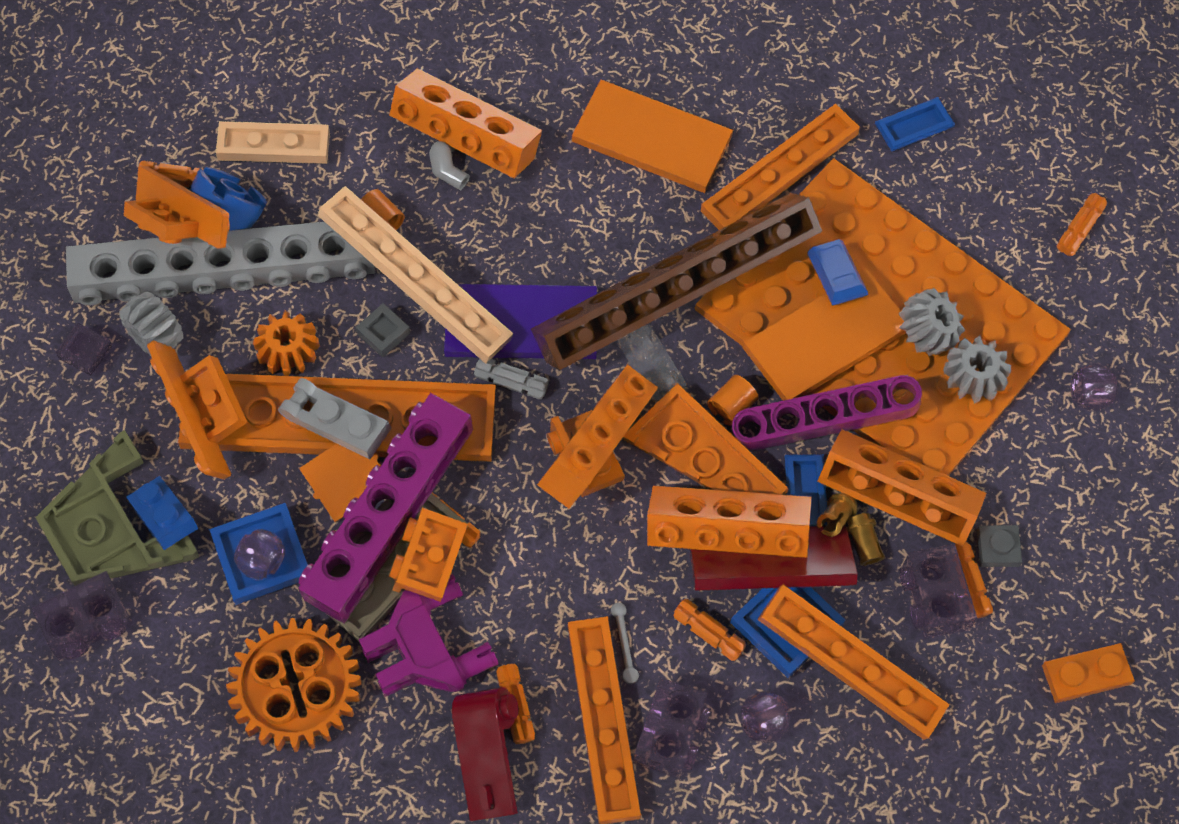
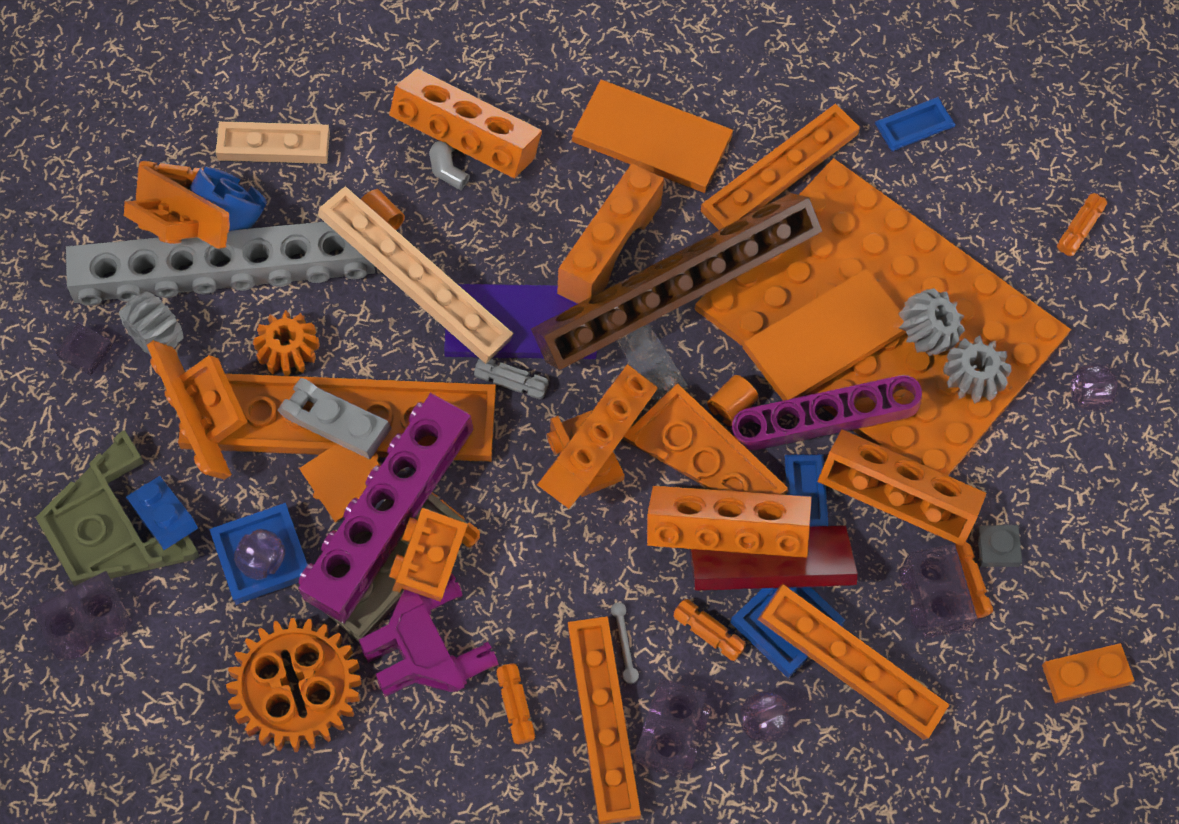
dark grey plate [355,303,410,358] -> none
dark red door [452,687,519,821] -> none
blue tile [807,239,869,306] -> none
pearl gold pin [817,493,858,537] -> none
pearl gold pin [847,513,885,566] -> none
none -> orange arch [557,163,664,304]

